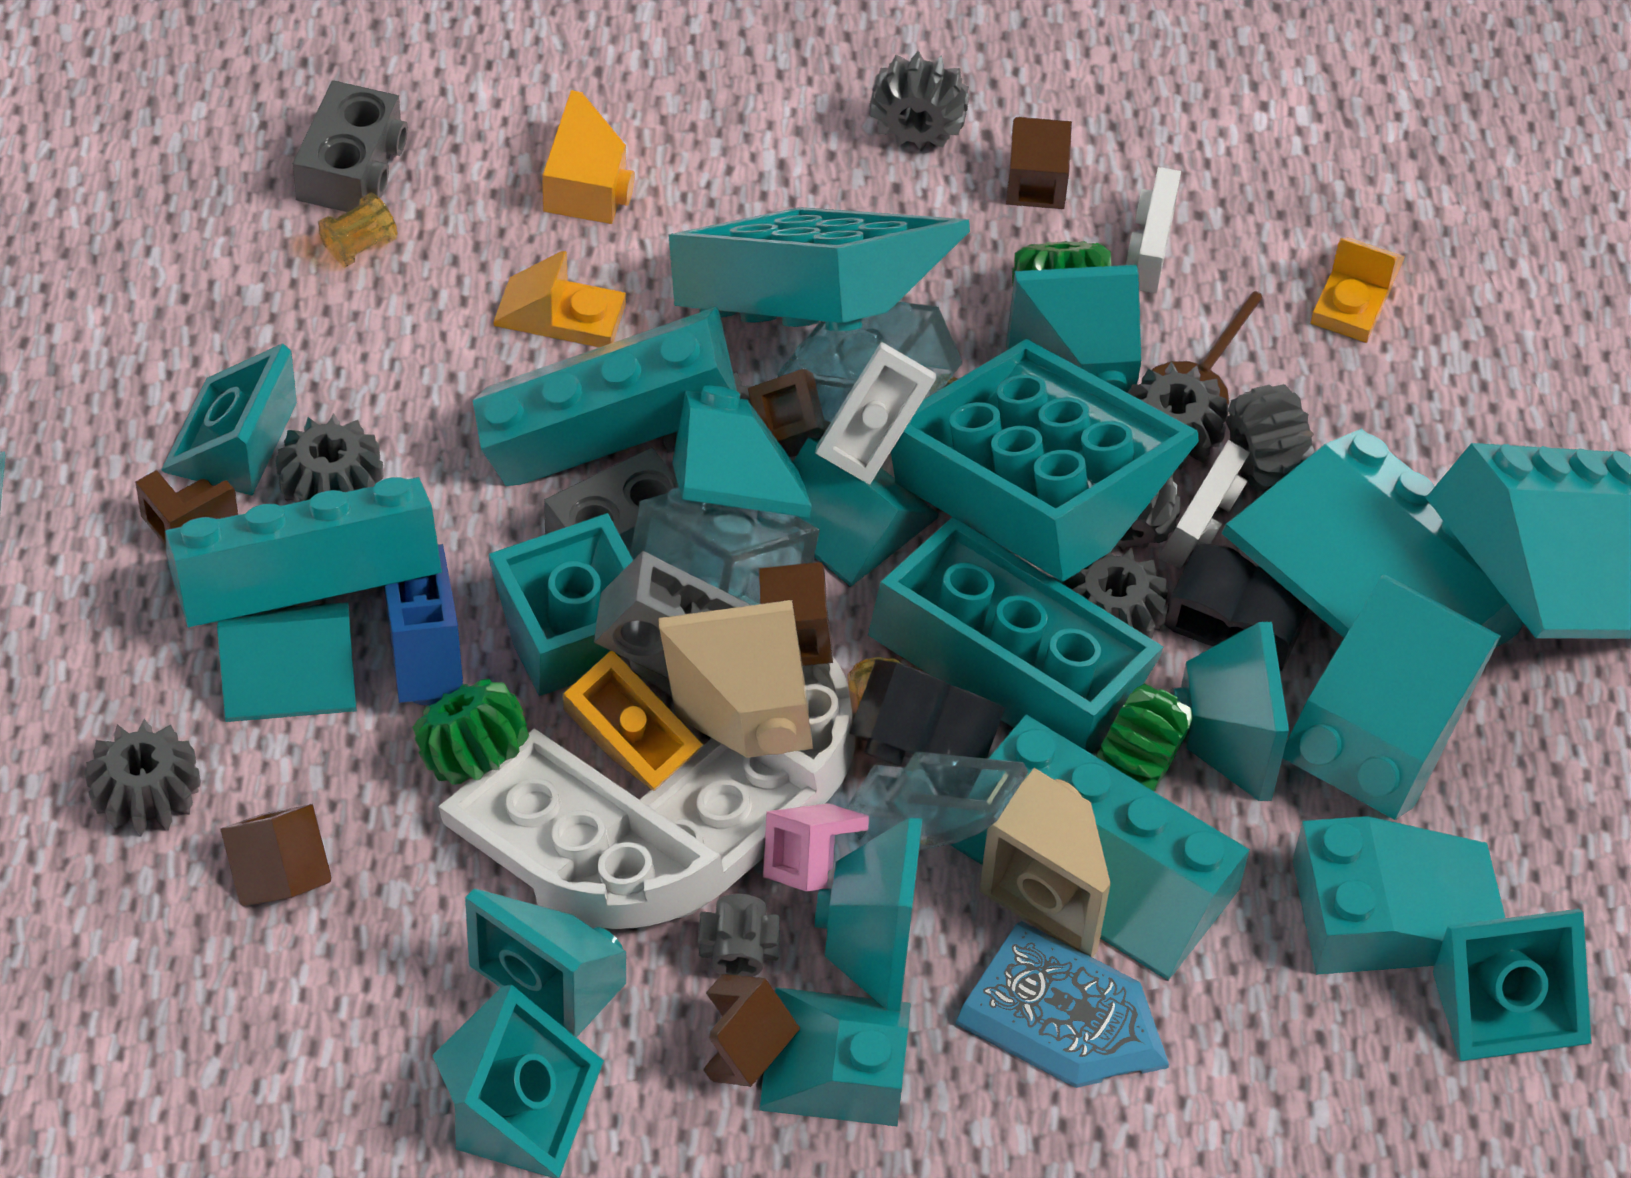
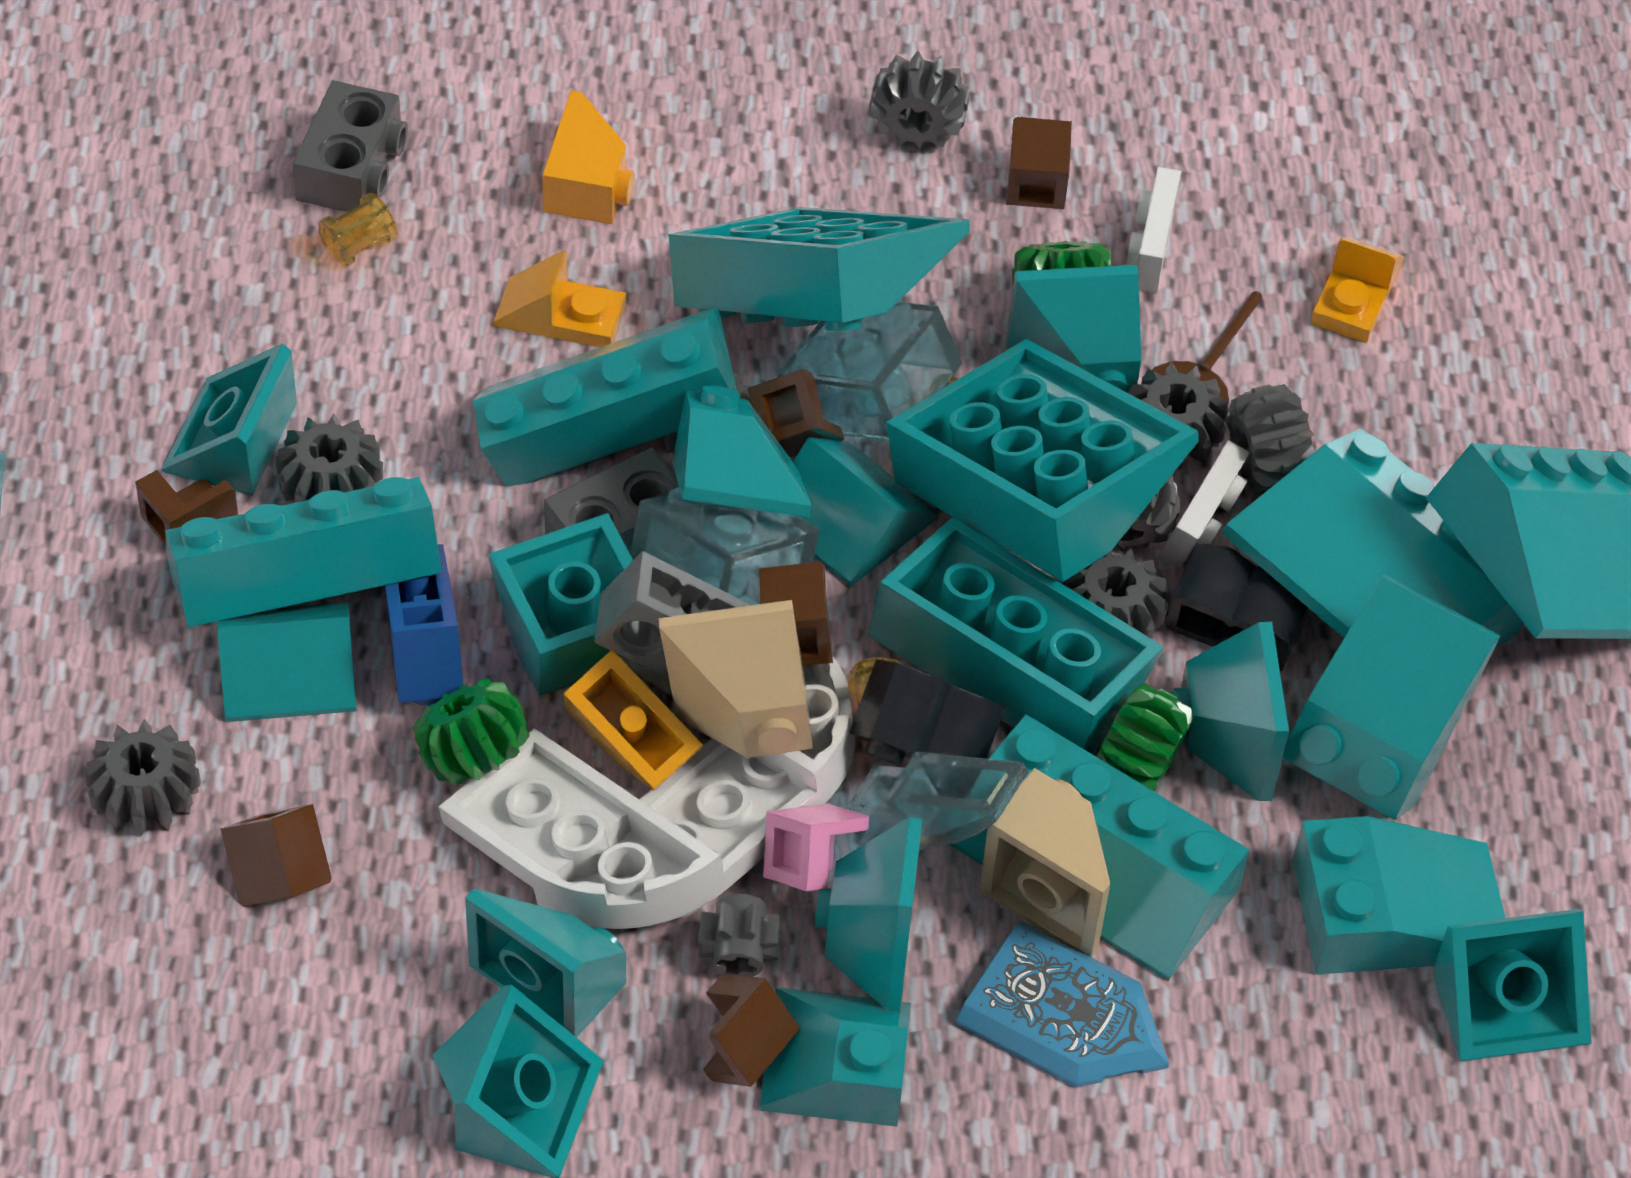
white plate [815,342,936,485] -> none

